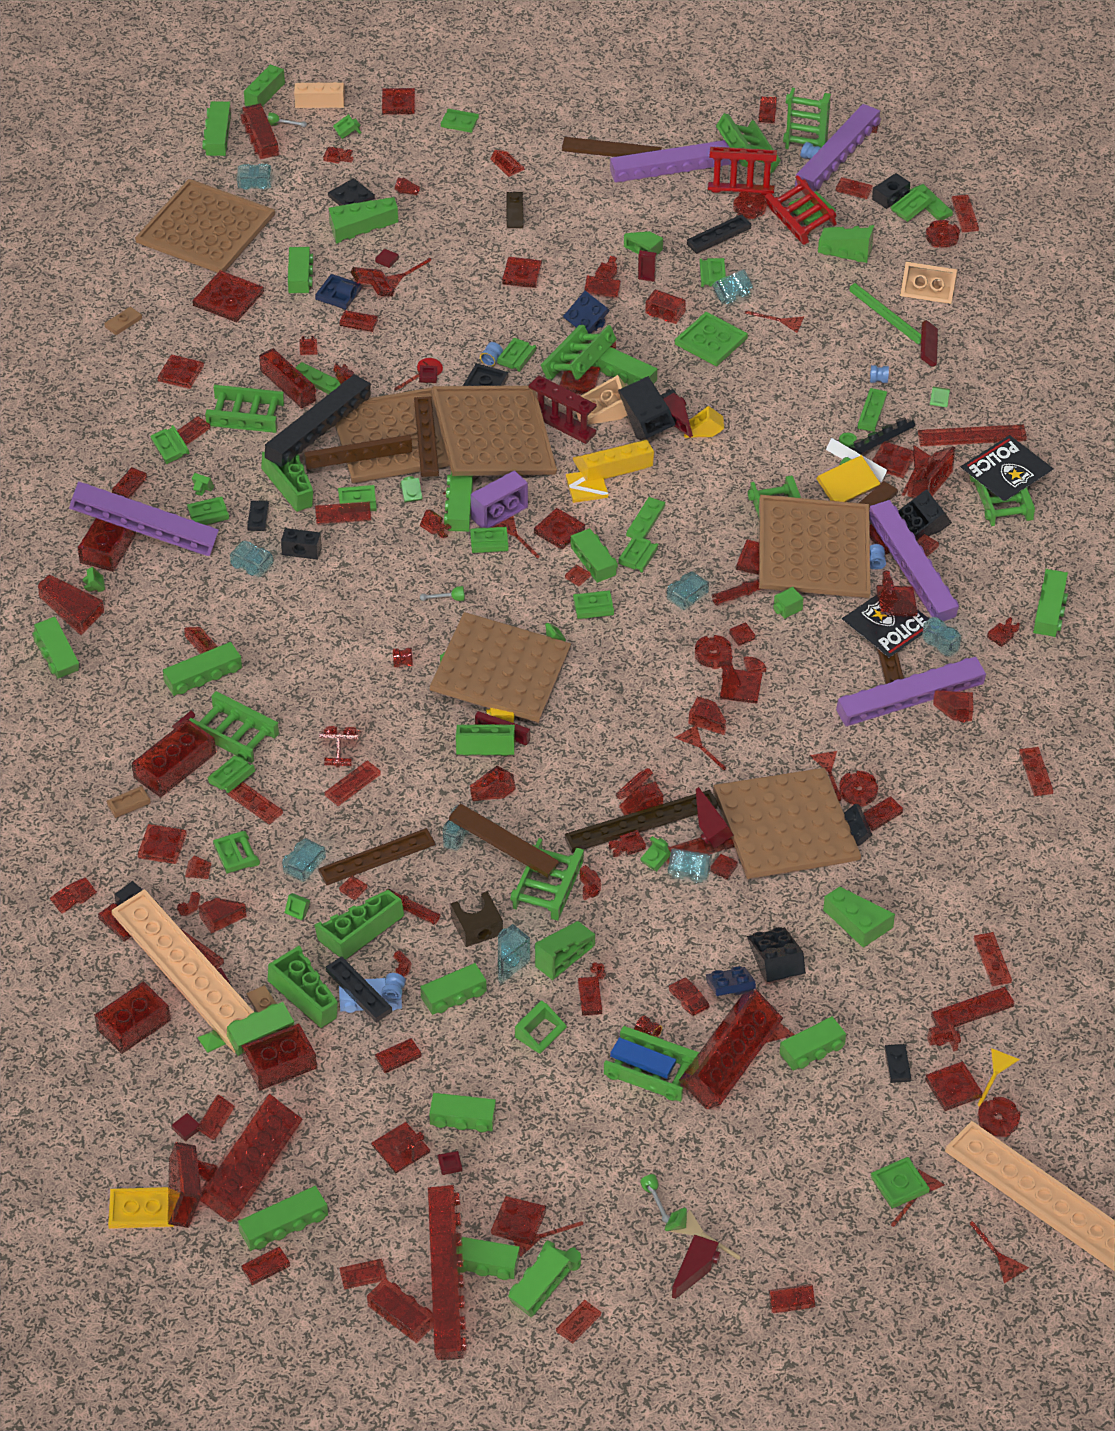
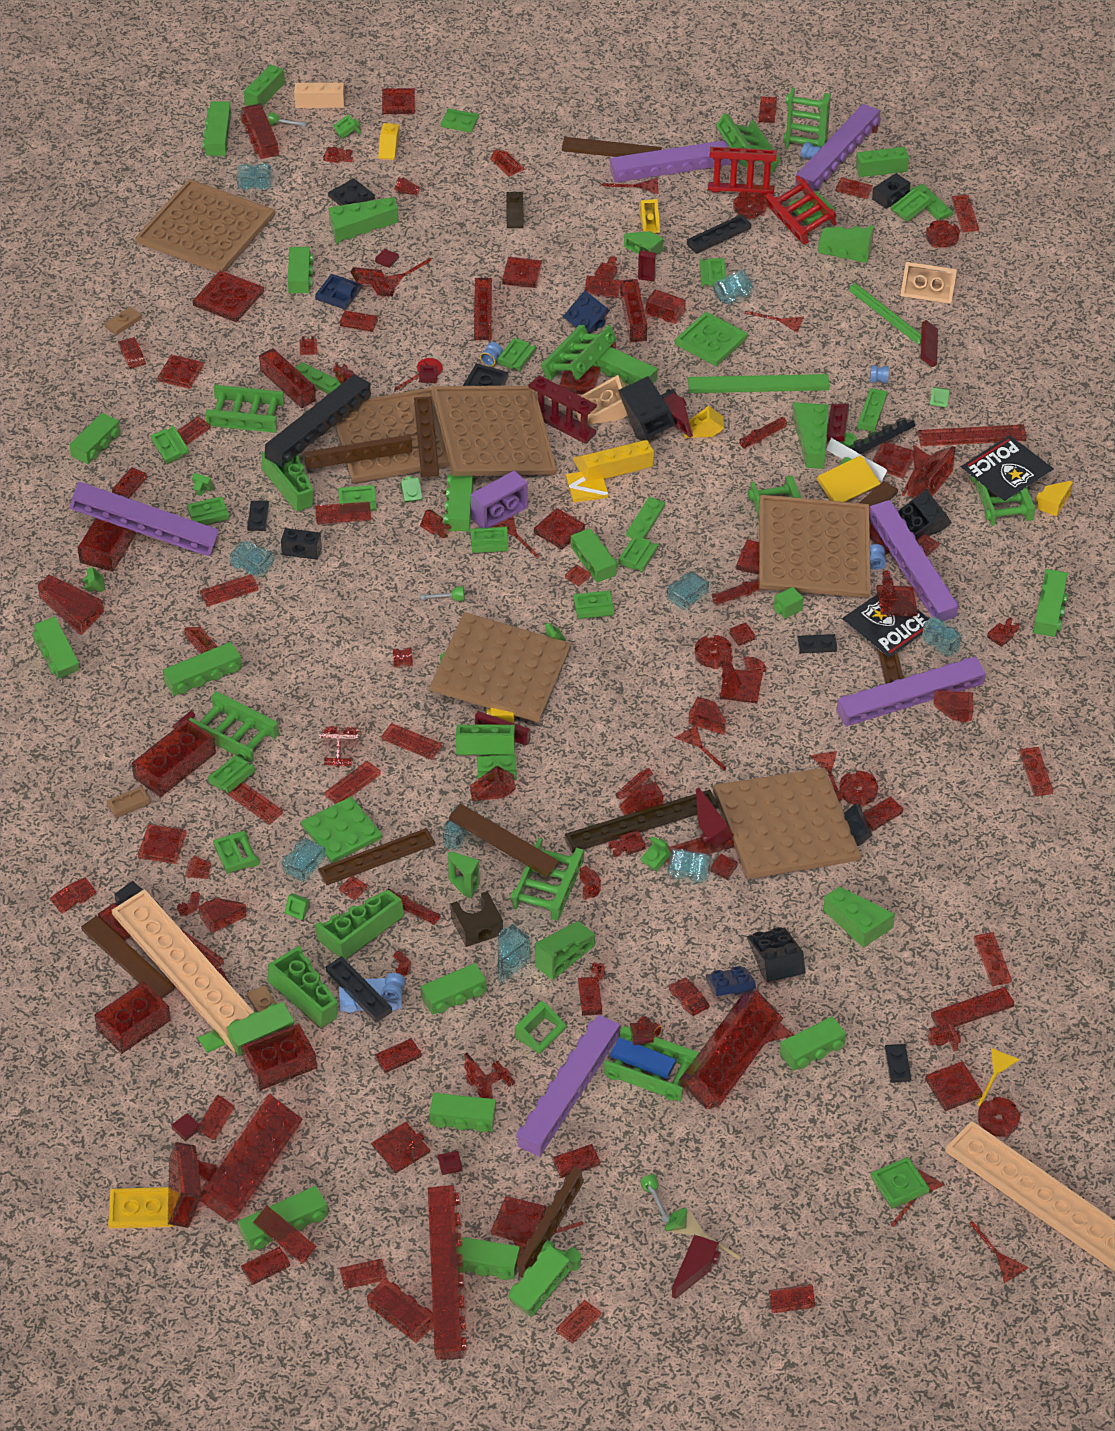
none -> bright green brick [69,413,121,464]
none -> reddish brown tile [81,916,174,1001]
none -> clear red slope [118,337,146,369]
none -> clear red tile [200,574,259,607]
none -> clear red tile [252,1205,317,1264]
none -> bright green plate [301,796,382,863]
none -> yellow slope [378,123,400,160]
none -> clear red tile [382,723,442,760]
none -> bright green tile [448,851,480,899]
none -> clear red plate [463,1052,515,1099]
none -> clear red brick [474,278,492,340]
none -> bright green plate [477,755,517,782]
none -> medium lavender brick [516,1015,620,1157]
none -> reddish brown plate [516,1167,583,1277]
none -> clear red plate [553,1144,600,1178]
none -> clear red piece [602,178,659,194]
none -> clear red brick [620,279,647,342]
none -> clear red plate [630,1021,654,1045]
none -> yellow slope [639,199,660,233]
none -> bright green tile [688,374,830,393]
none -> clear red pin [739,417,787,449]
none -> bright green wedge [792,402,829,469]
none -> black plate [797,634,837,654]
none -> dark red tile [827,404,849,442]
none -> bright green brick [855,147,909,177]
none -> yellow slope [1036,481,1073,516]

